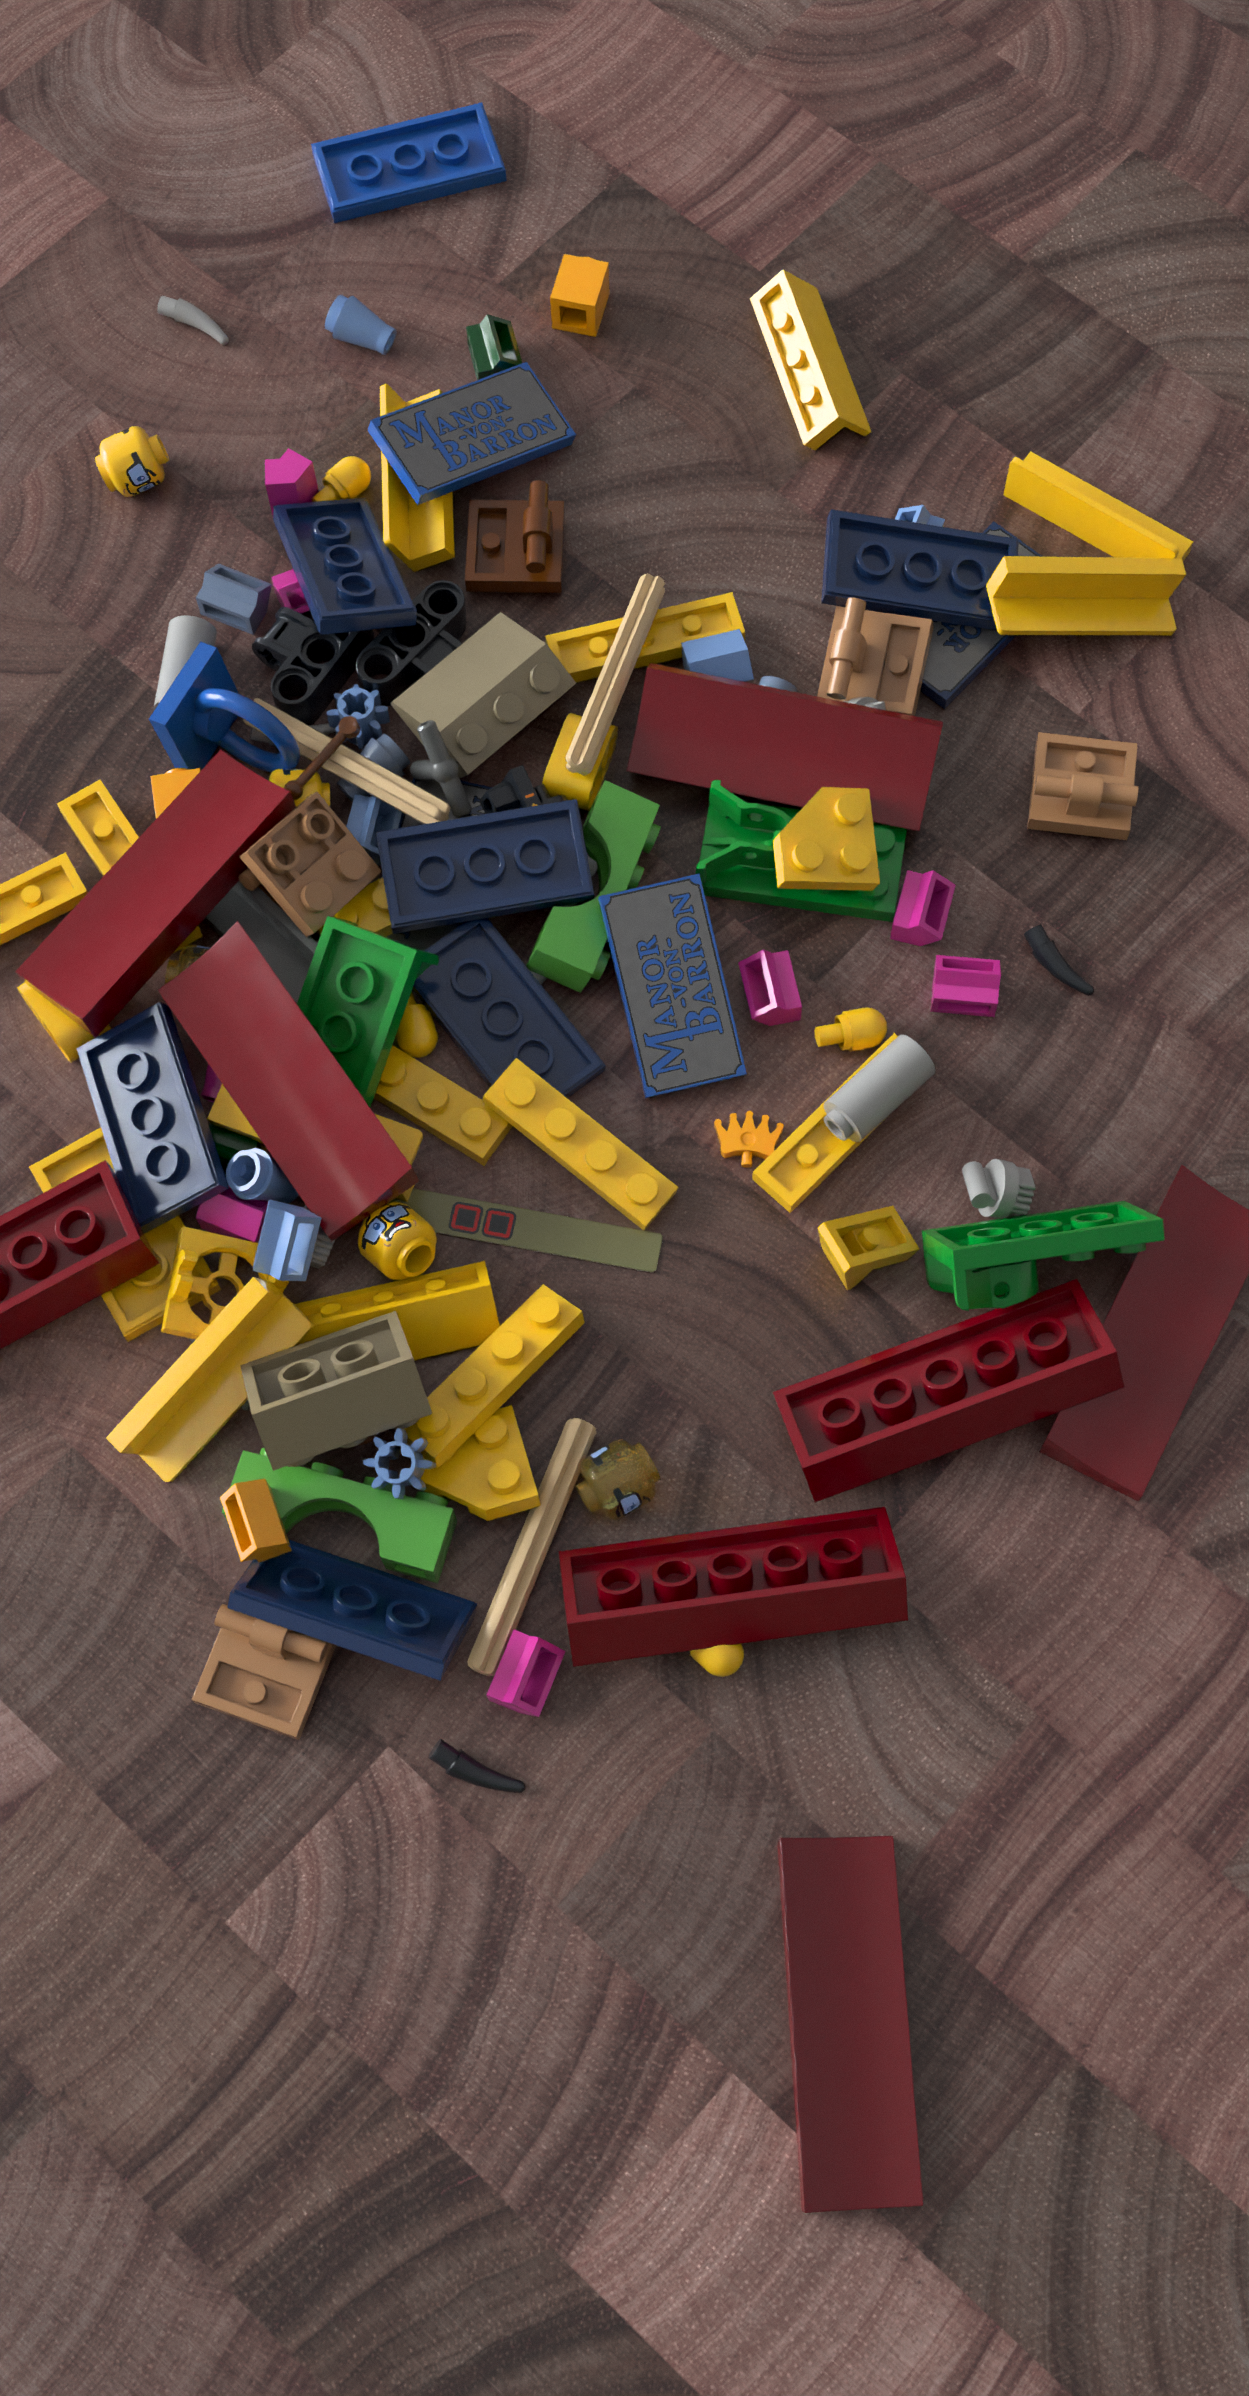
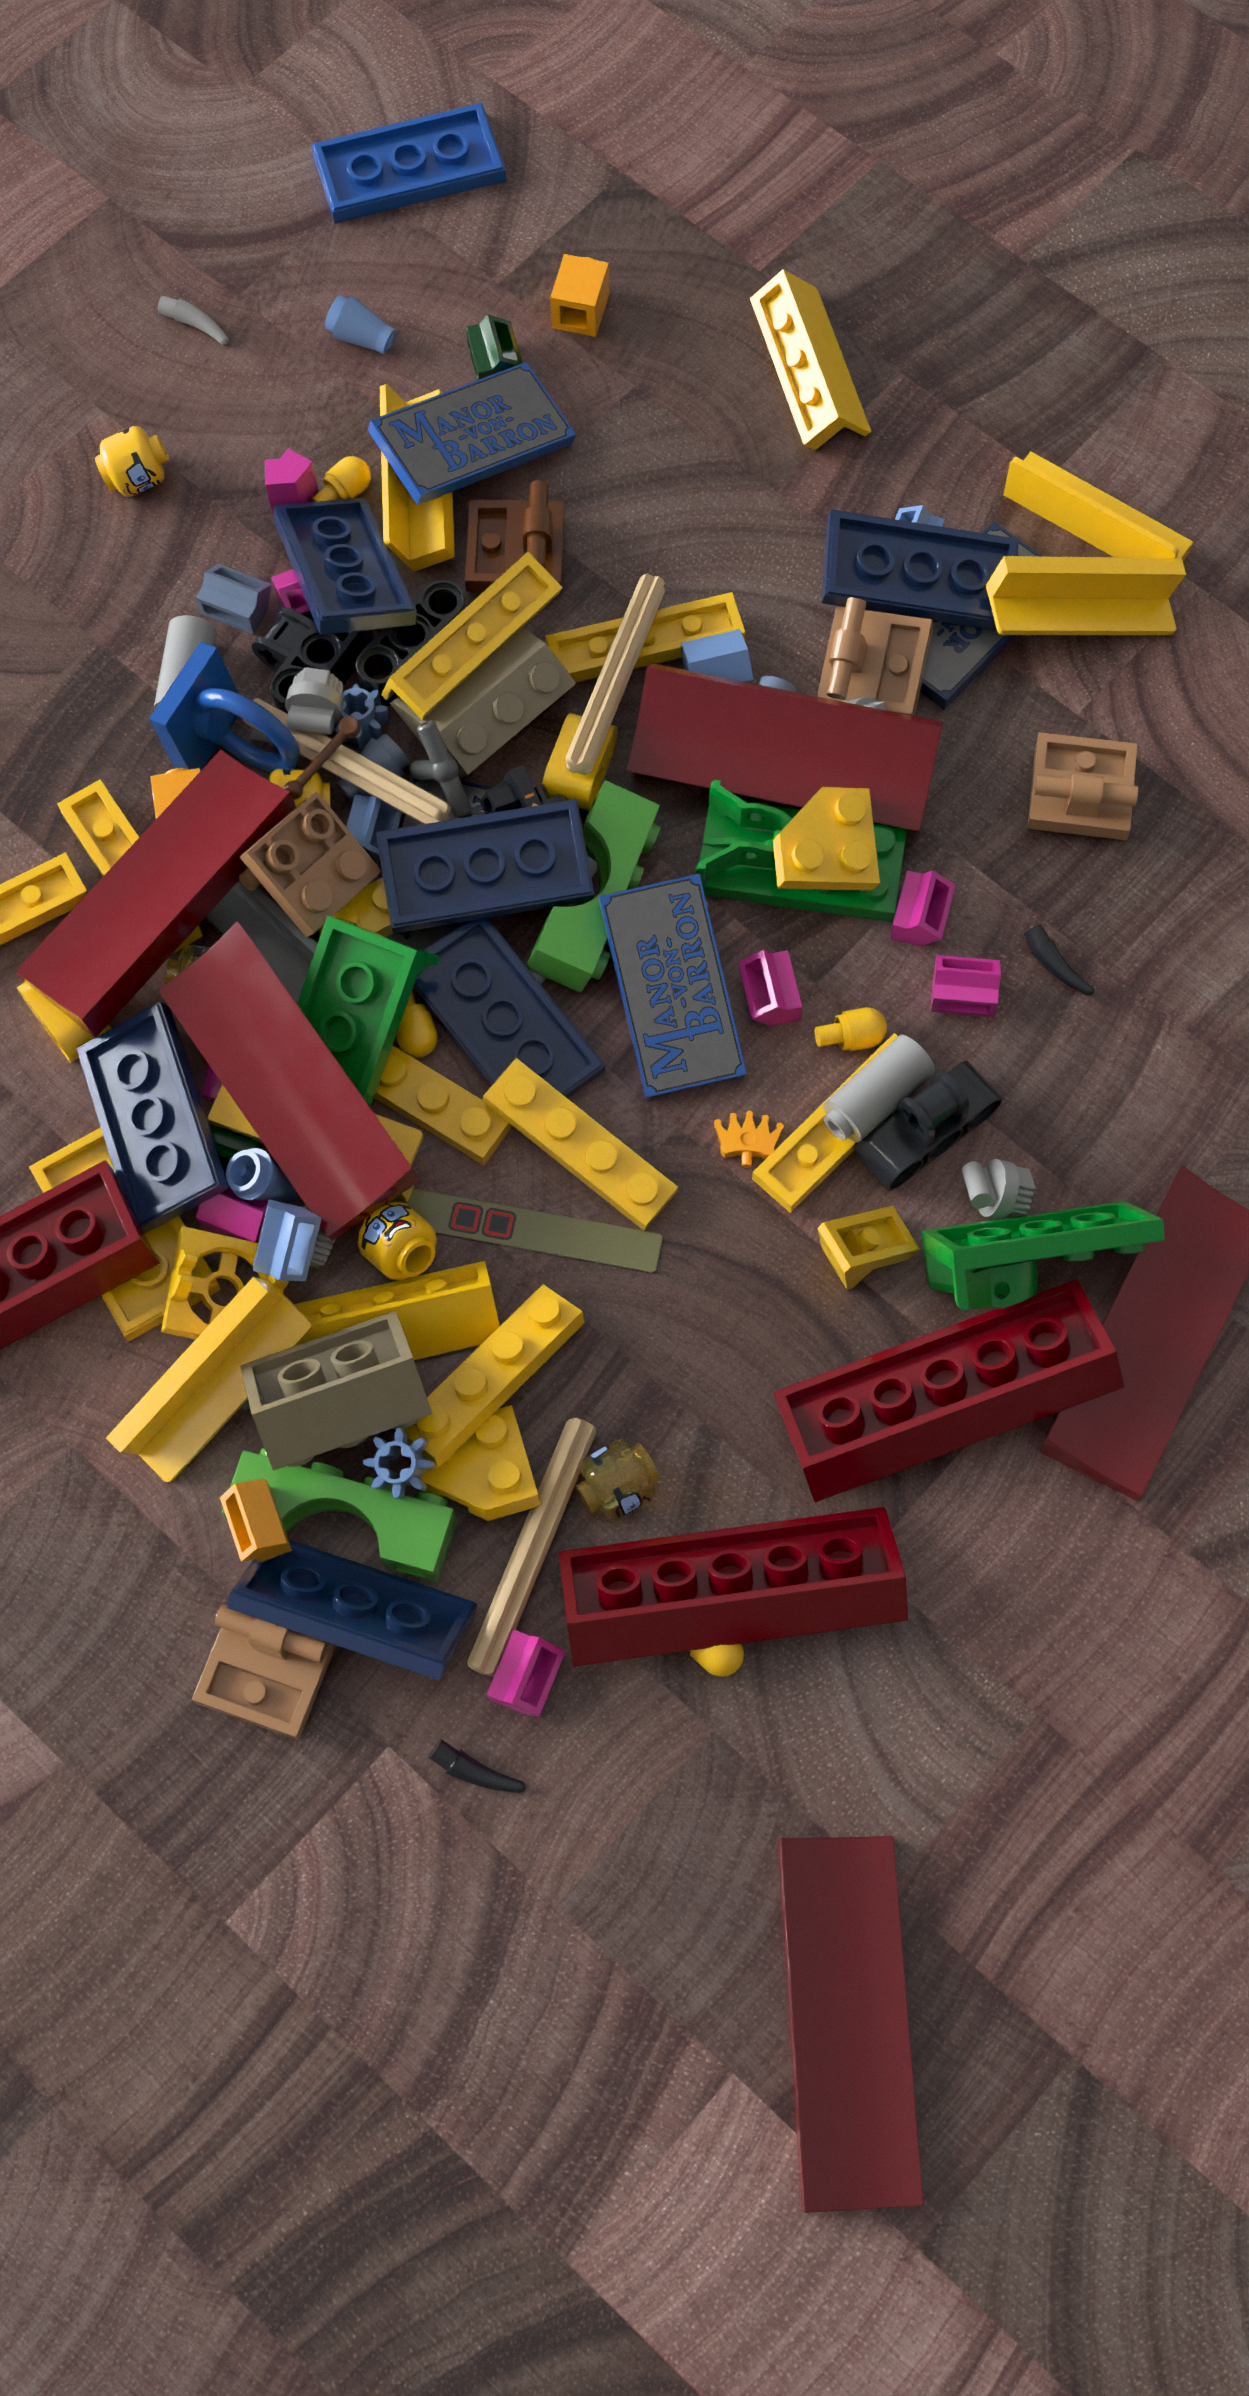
none -> light grey piece [285,668,343,735]
none -> yellow panel [381,552,563,720]
none -> black piece [854,1061,1003,1191]

